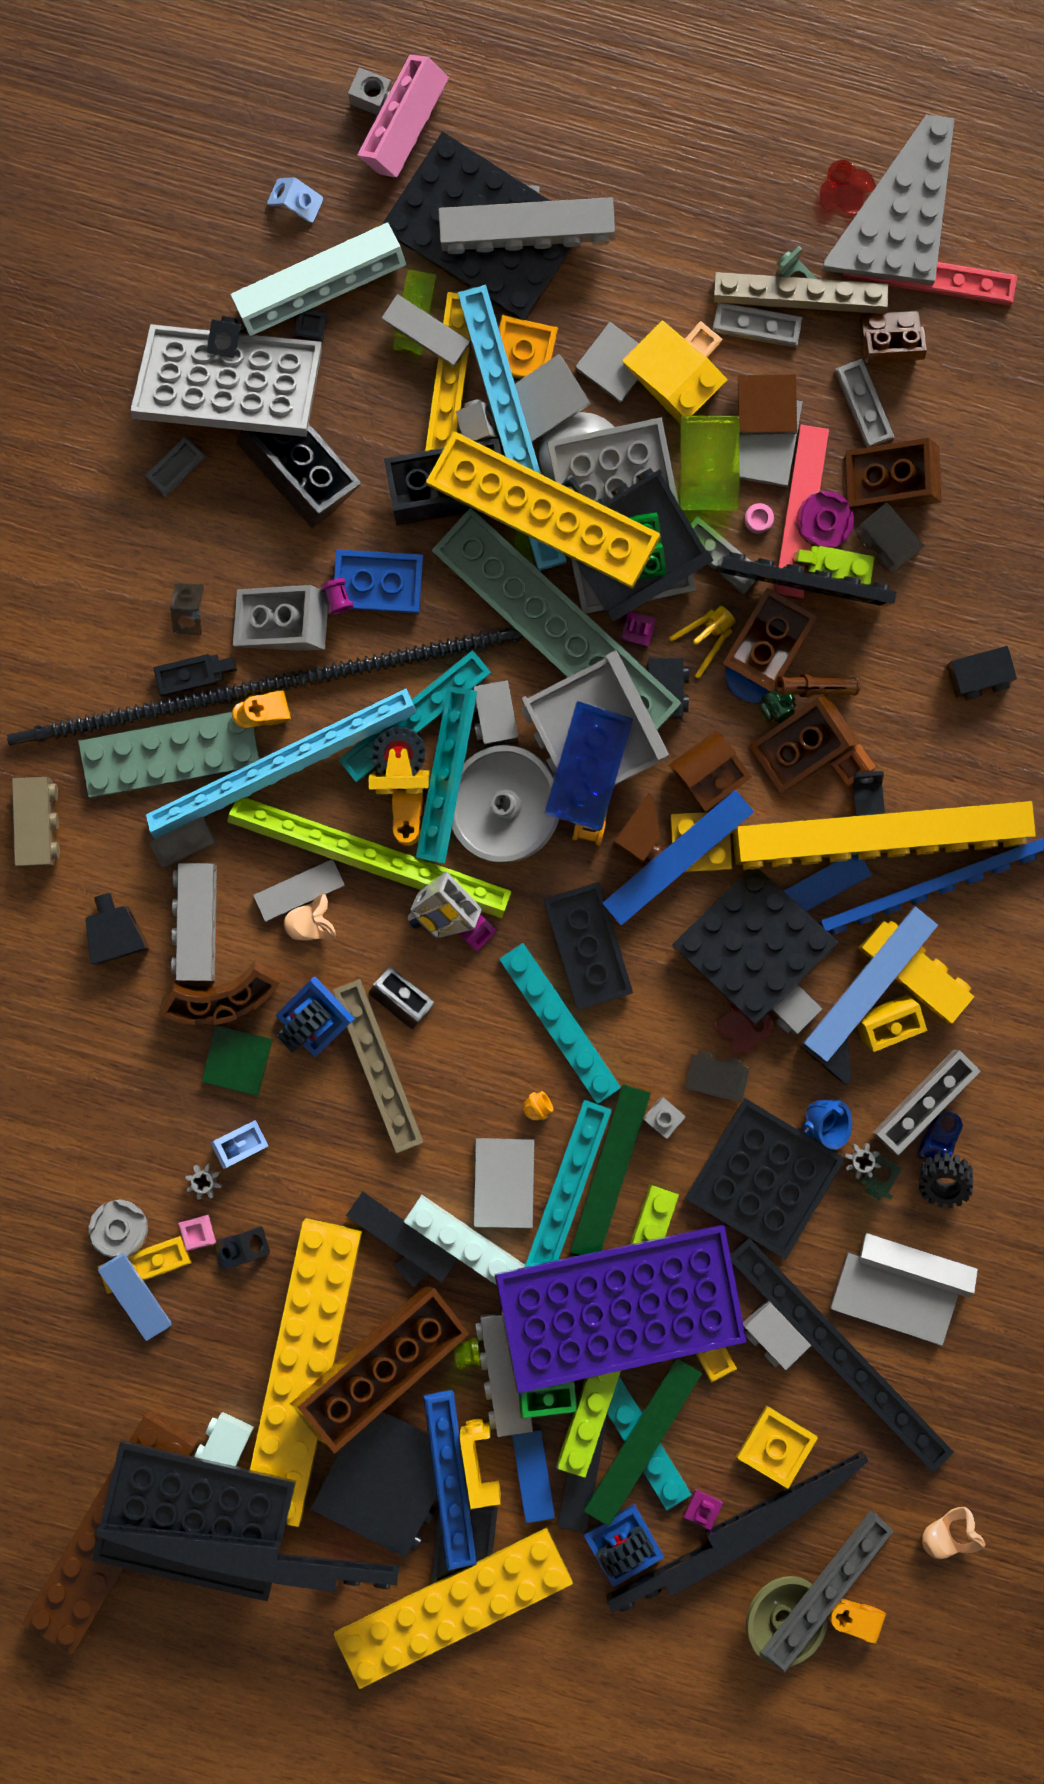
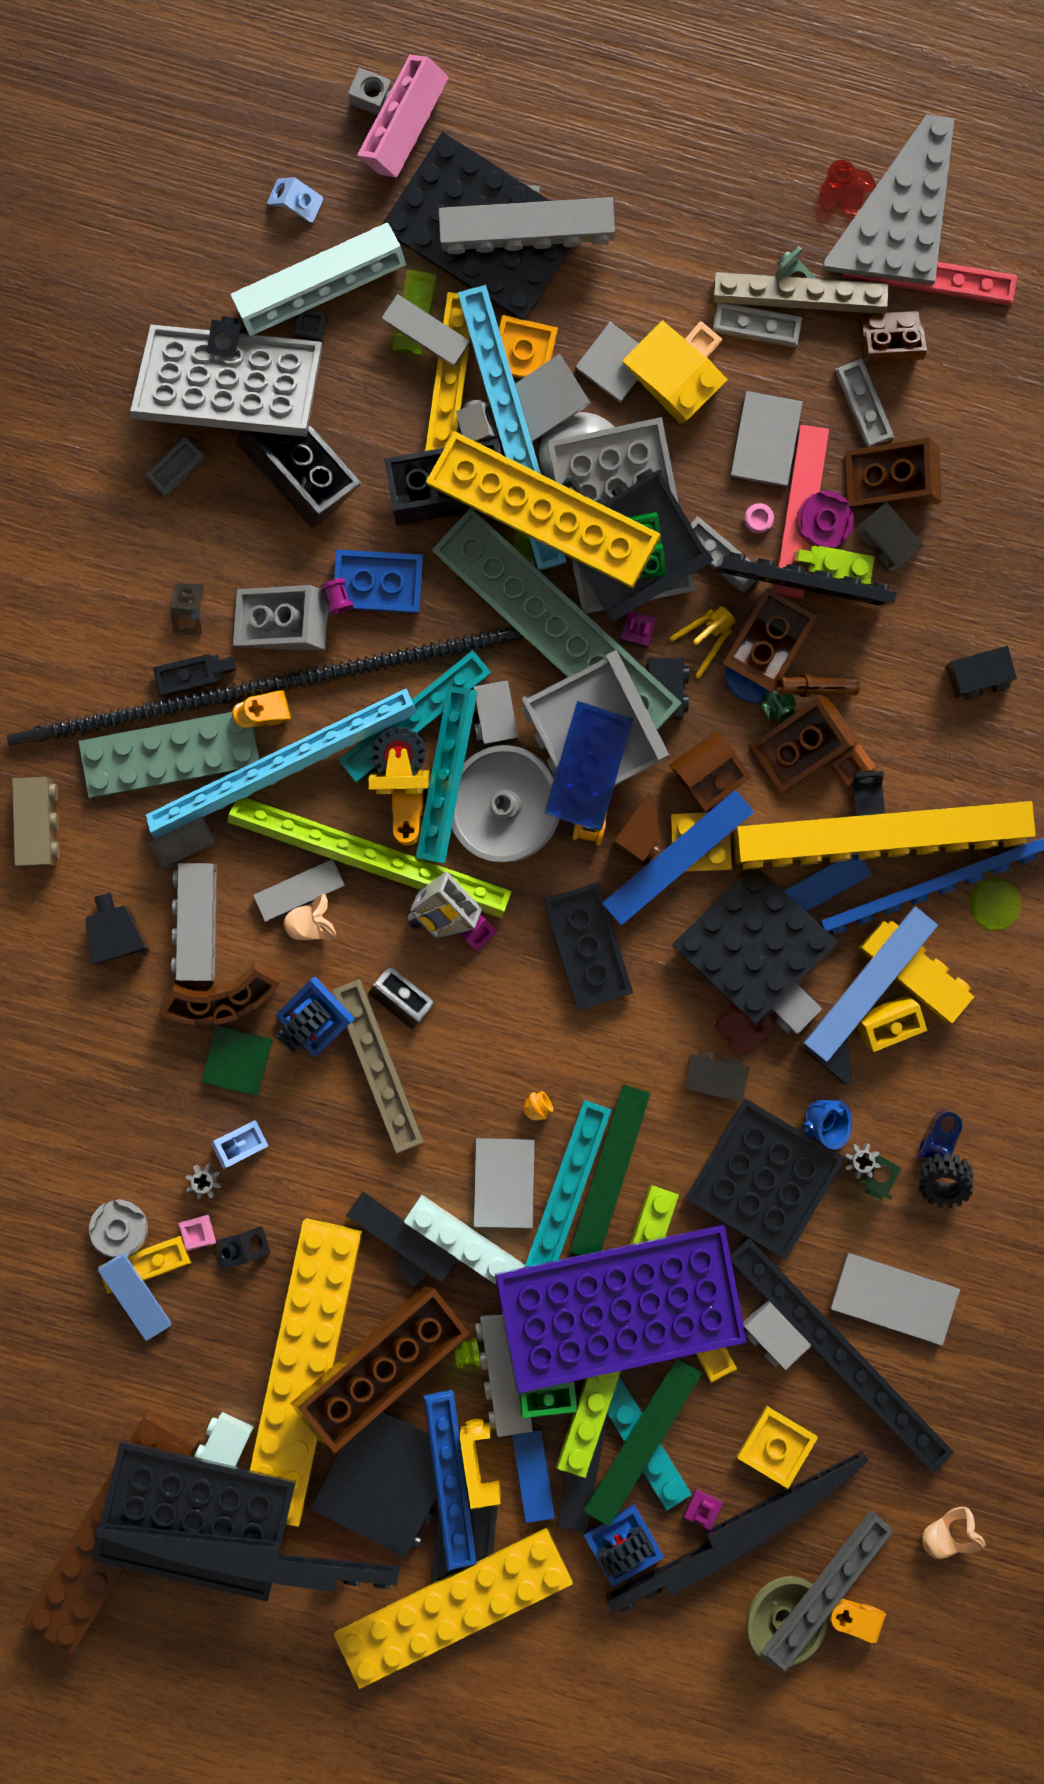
teal plate [499,943,621,1104] -> none
light grey brick [643,1096,686,1139] -> none
clear neon green slope [678,416,740,510] -> none
reddish brown tile [737,374,797,435] -> none
tile [859,1233,978,1298] -> none
light grey brick [872,1050,981,1155] -> none
none -> clear neon green piece [970,878,1022,930]

